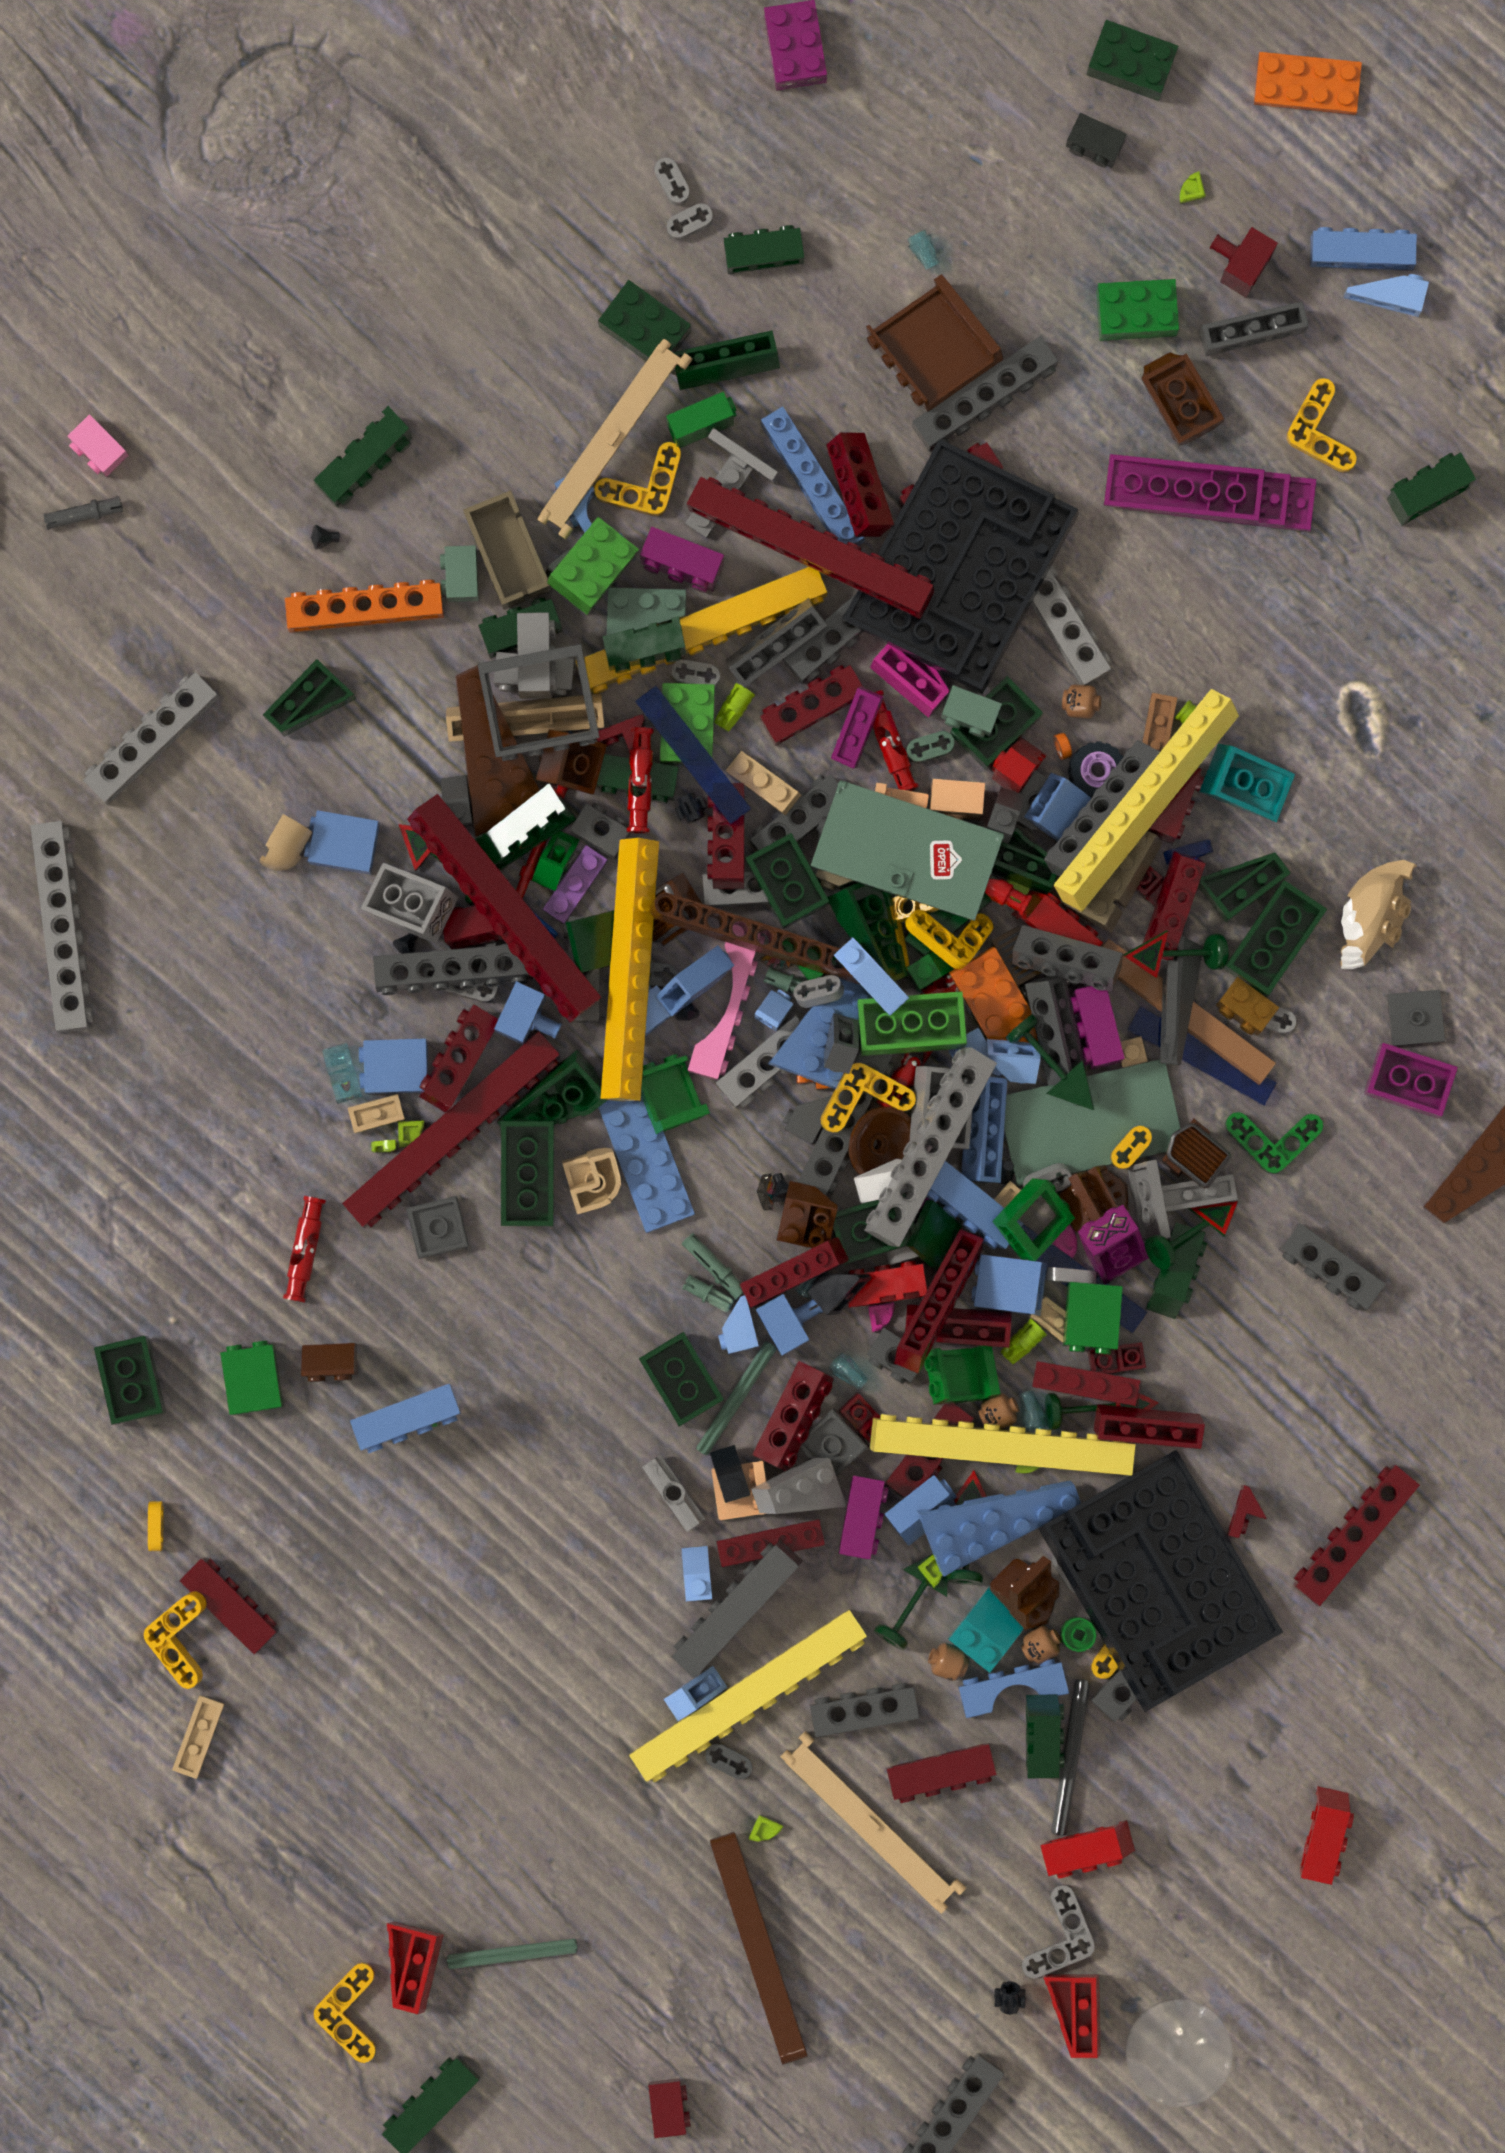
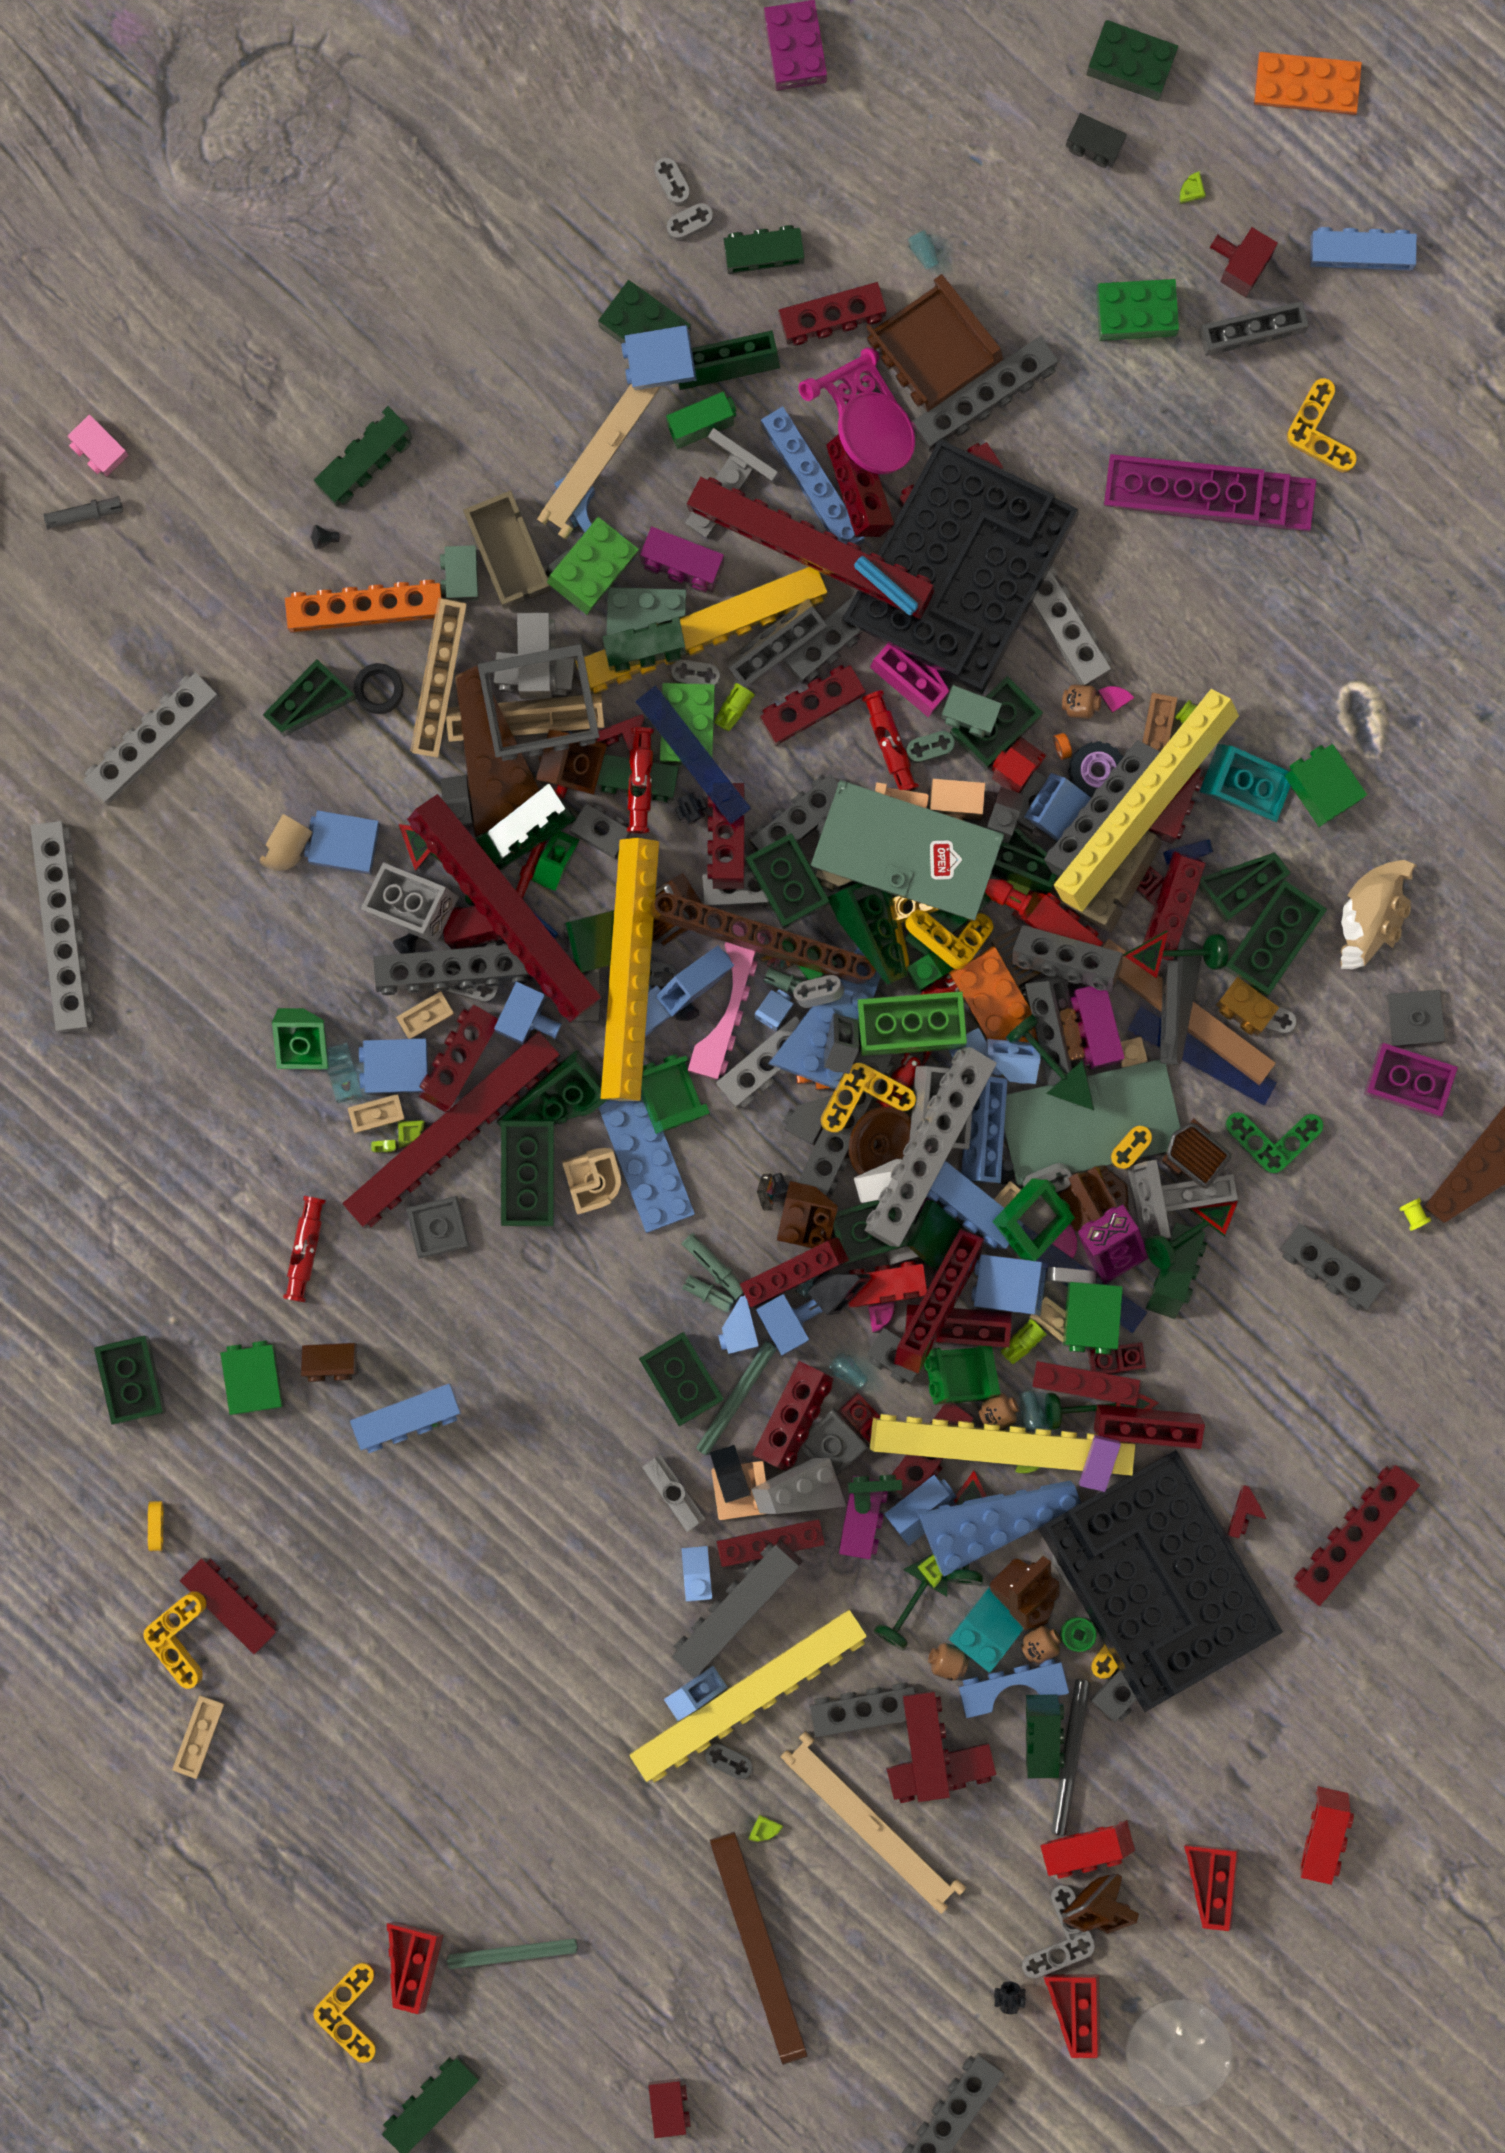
dark green brick [478,597,563,658] -> none
medium lavender plate [543,845,608,924] -> none
yellow beam [594,442,681,516] -> none
tan plate [725,751,801,815] -> none
magenta plate [831,687,884,769] -> none
light blue slope [834,938,909,1016] -> none
reddish brown slope [1141,352,1224,446] -> none
light blue slope [1344,274,1429,317] -> none
dark green brick [1387,453,1476,526] -> none
none -> green slope [272,1008,329,1069]
none -> black tyre [354,663,404,714]
none -> tan plate [396,991,454,1039]
none -> tan brick [410,597,466,758]
none -> medium blue brick [621,325,696,390]
none -> dark red brick [778,282,886,346]
none -> dark pink piece [798,347,915,474]
none -> dark green plate [847,1475,902,1514]
none -> dark azure axle [854,556,918,615]
none -> dark red brick [902,1691,954,1802]
none -> clear orange axle [1060,1008,1085,1060]
none -> reddish brown piece [1062,1873,1139,1934]
none -> medium lavender tile [1079,1435,1121,1492]
none -> dark pink tile [1098,686,1134,713]
none -> red wedge [1184,1844,1239,1931]
none -> green brick [1284,743,1367,828]
none -> neon yellow bush [1399,1198,1431,1231]

